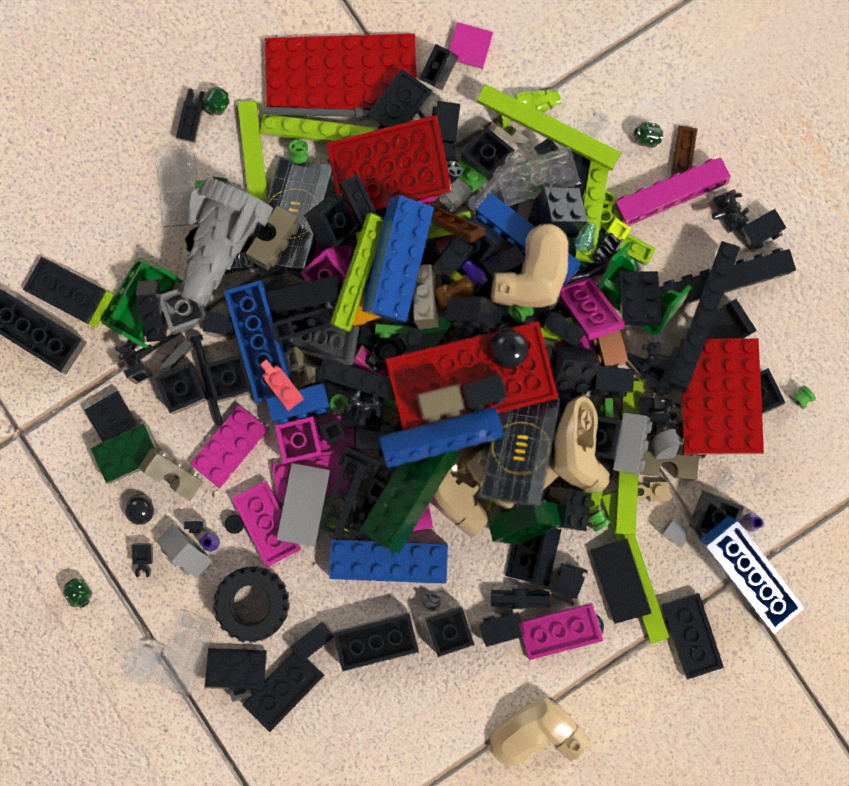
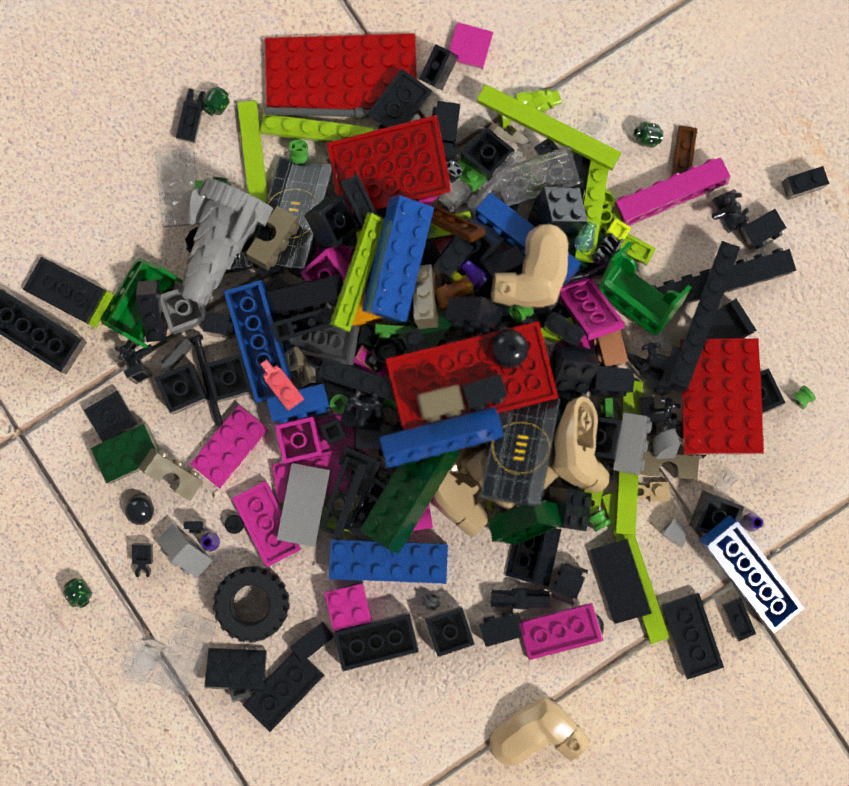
black plate [618,271,662,326] -> none
none -> dark pink brick [325,582,372,631]
none -> black plate [722,597,756,641]
none -> black brick [781,166,830,200]

